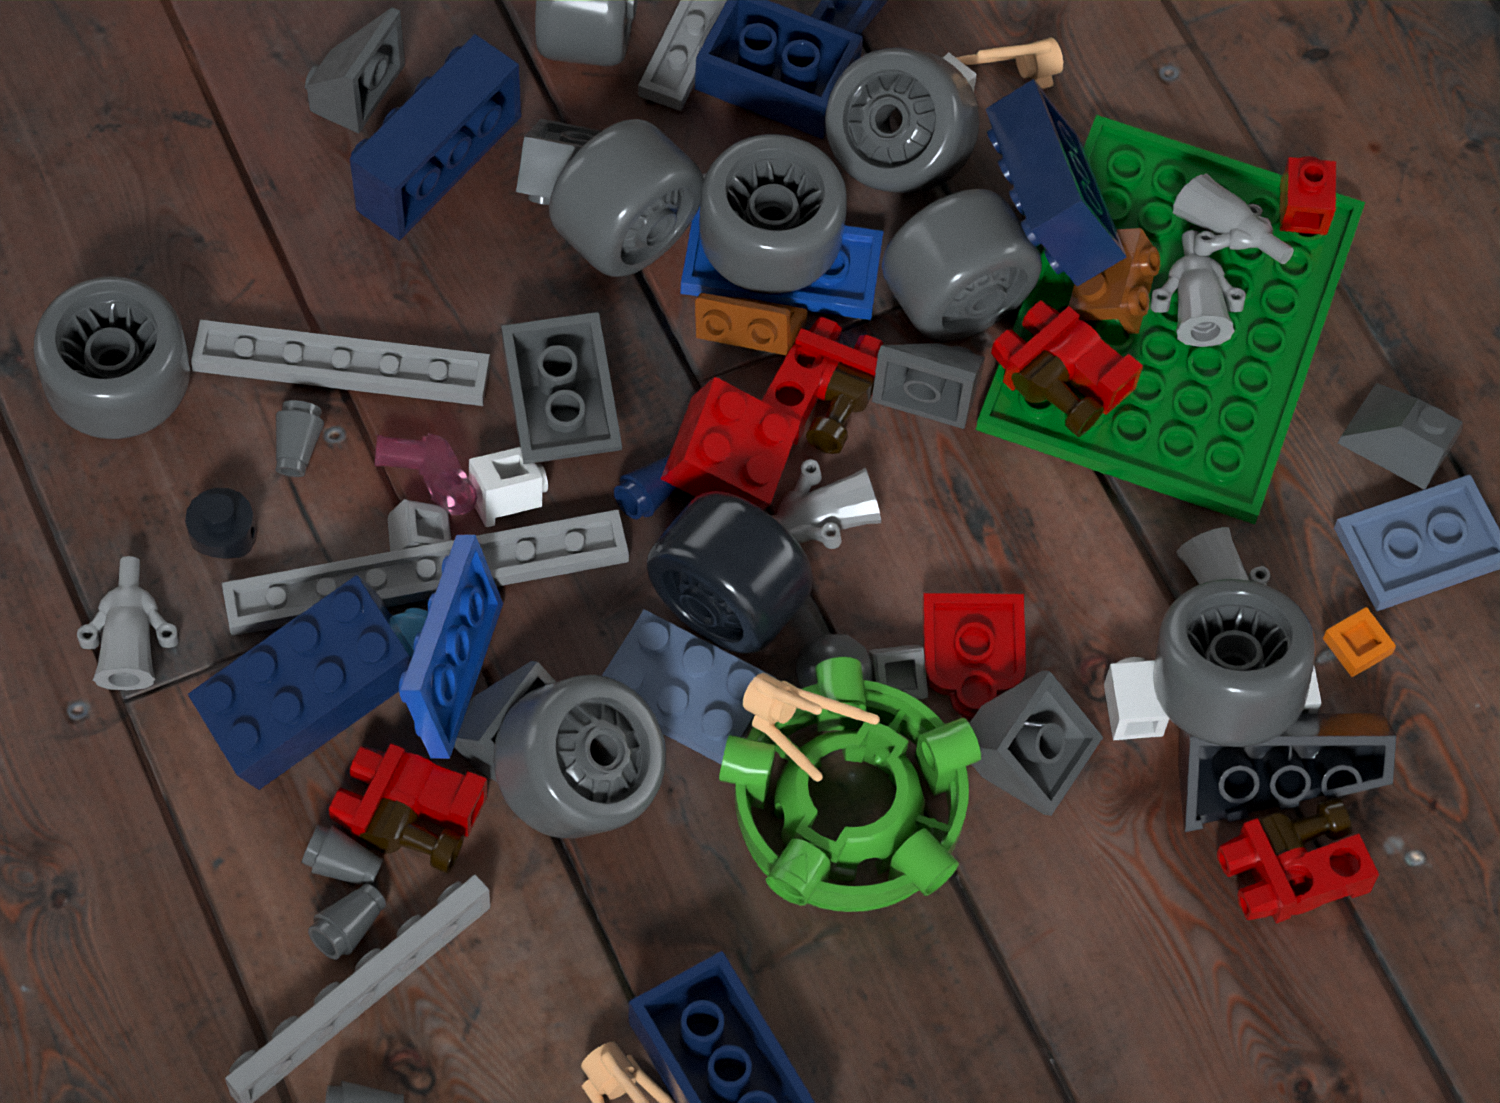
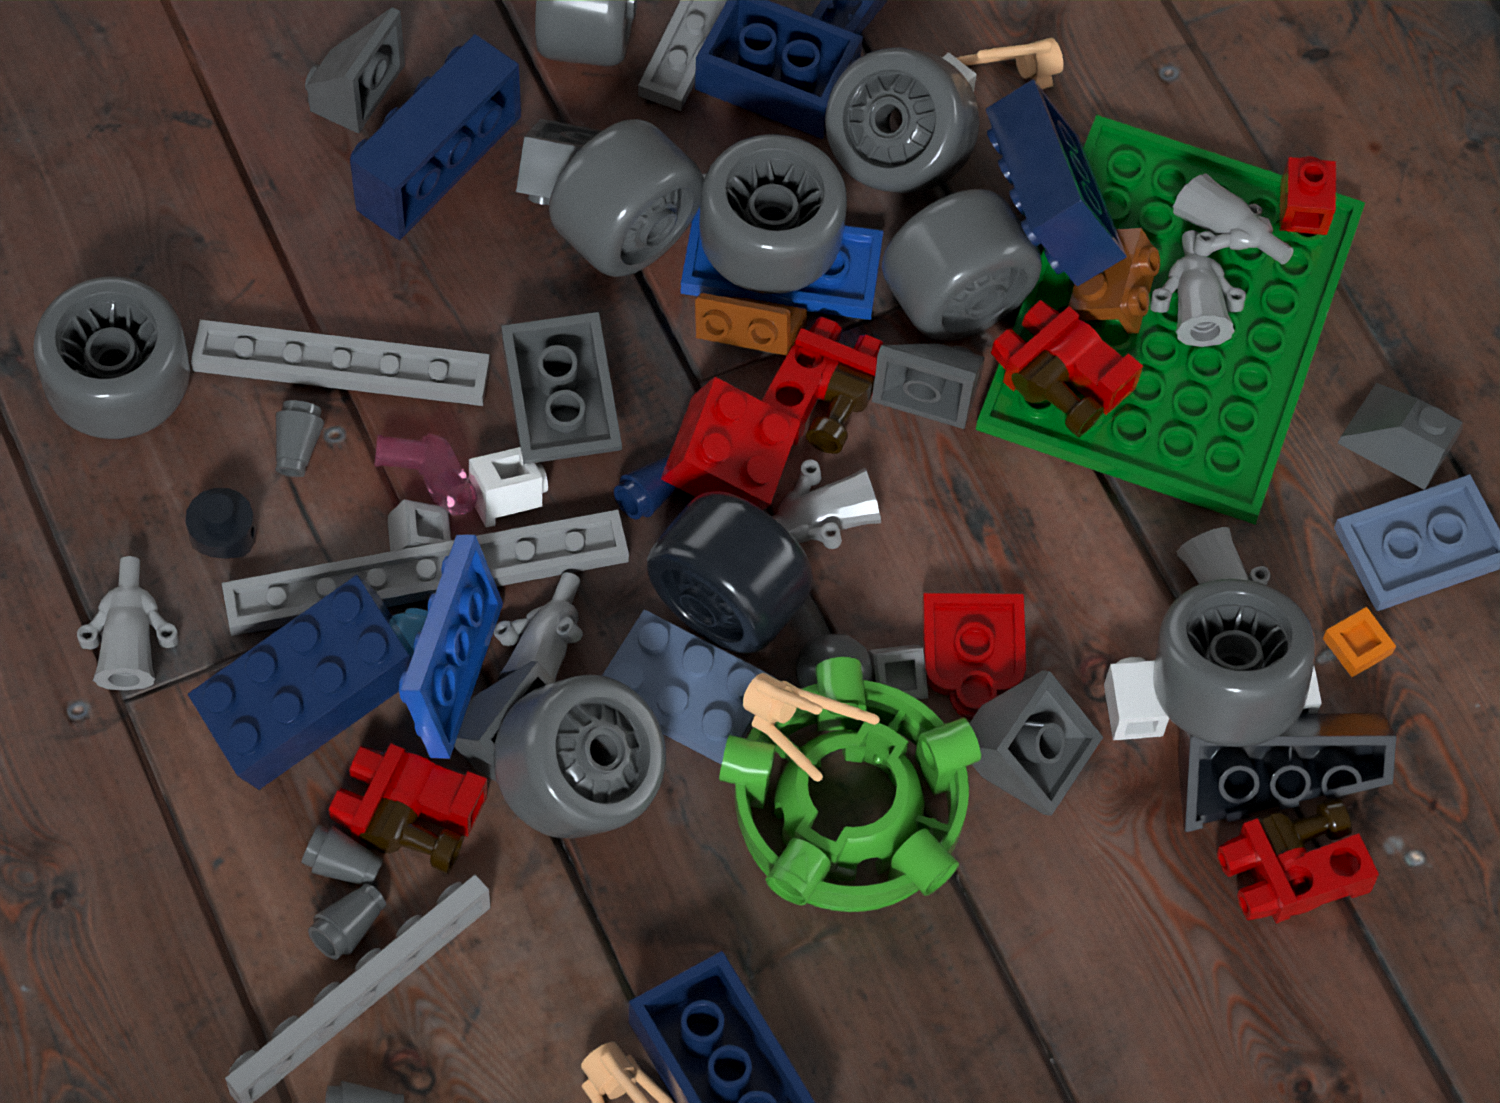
none -> light grey piece [493,572,583,681]

